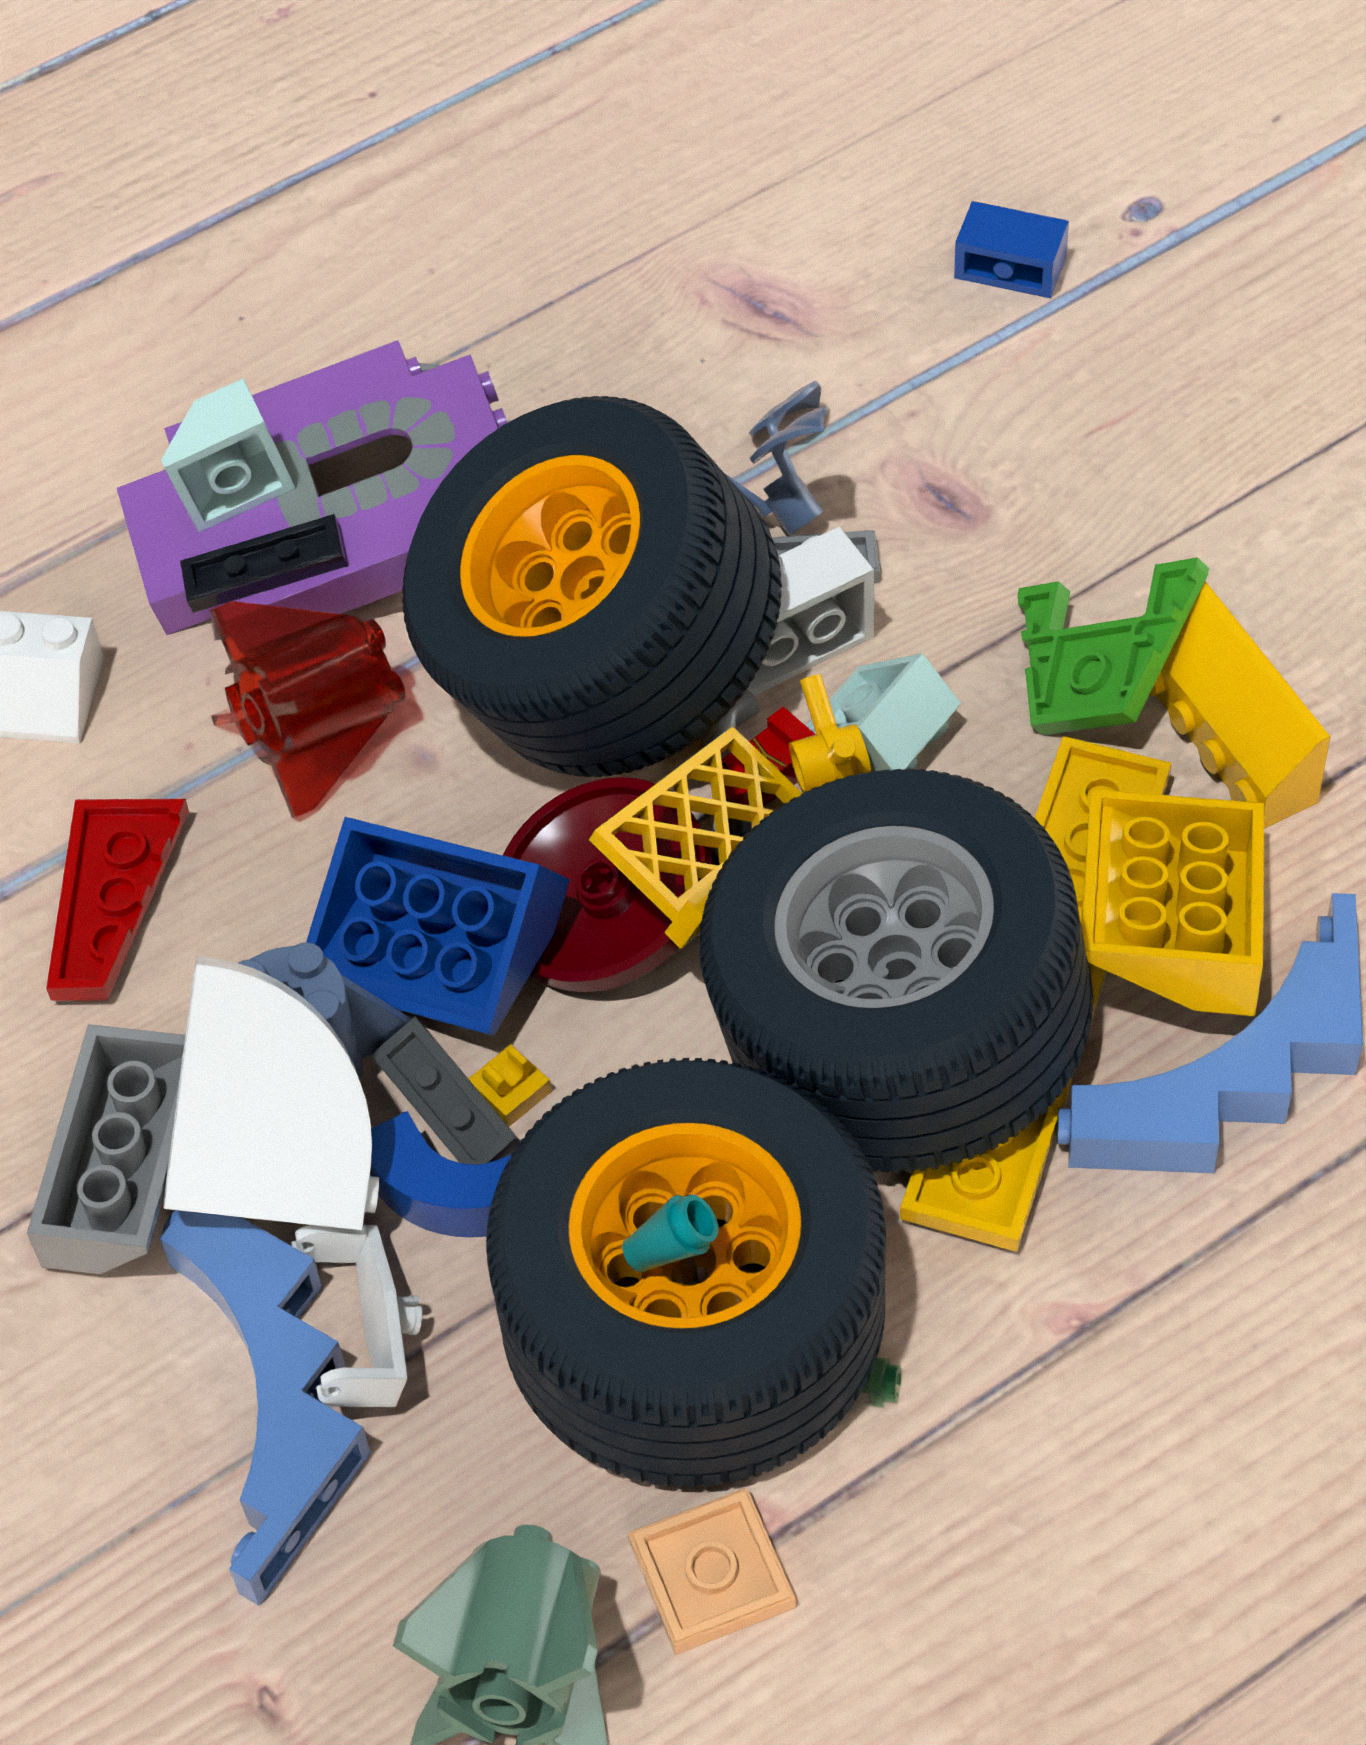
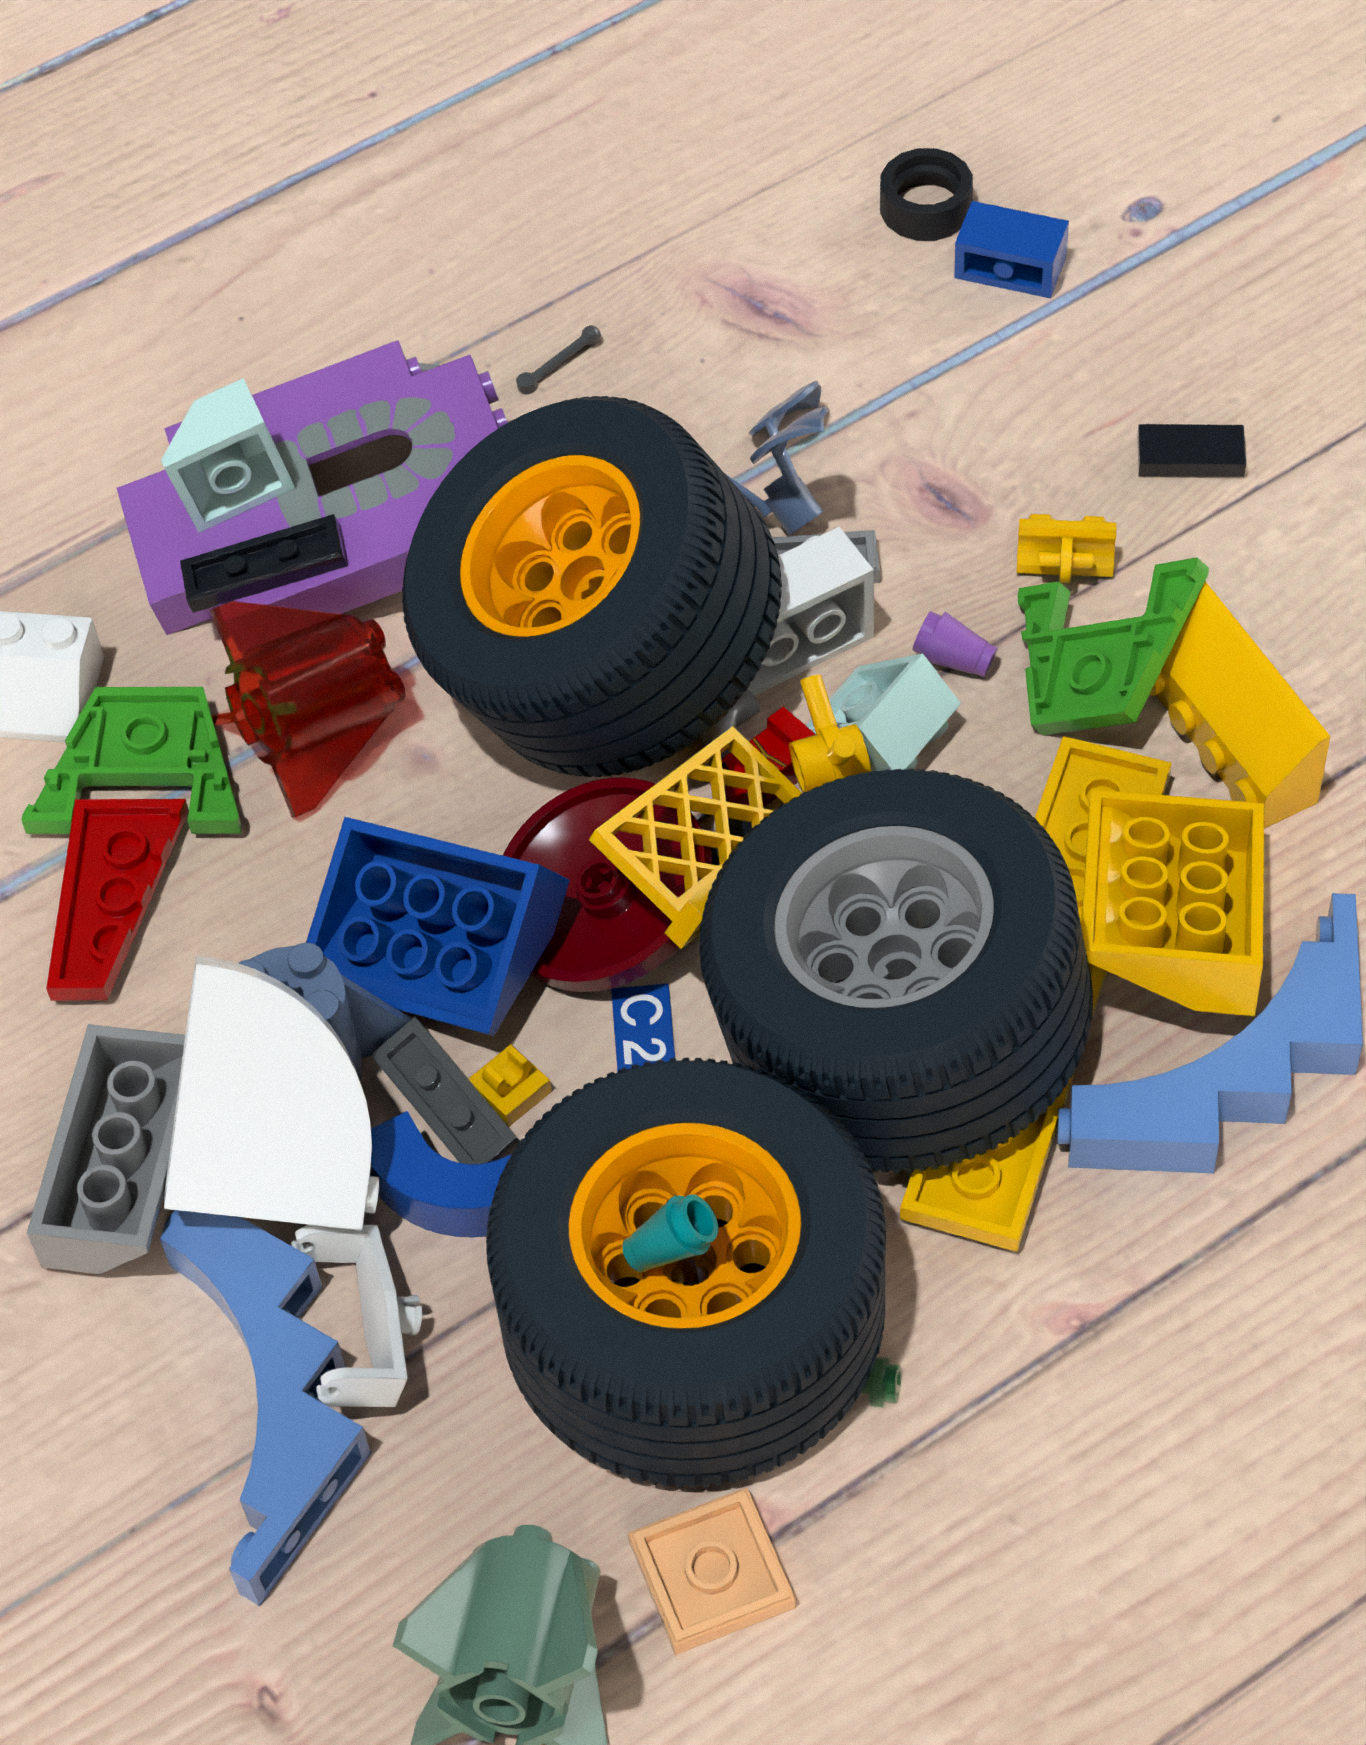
none -> bright green wing [21,687,242,834]
none -> dark grey hinge [516,325,601,394]
none -> blue sticker [611,983,675,1073]
none -> black tyre [880,148,973,241]
none -> medium lavender cone [912,611,998,677]
none -> yellow hips [1016,514,1117,584]
none -> black tile [1137,424,1246,477]

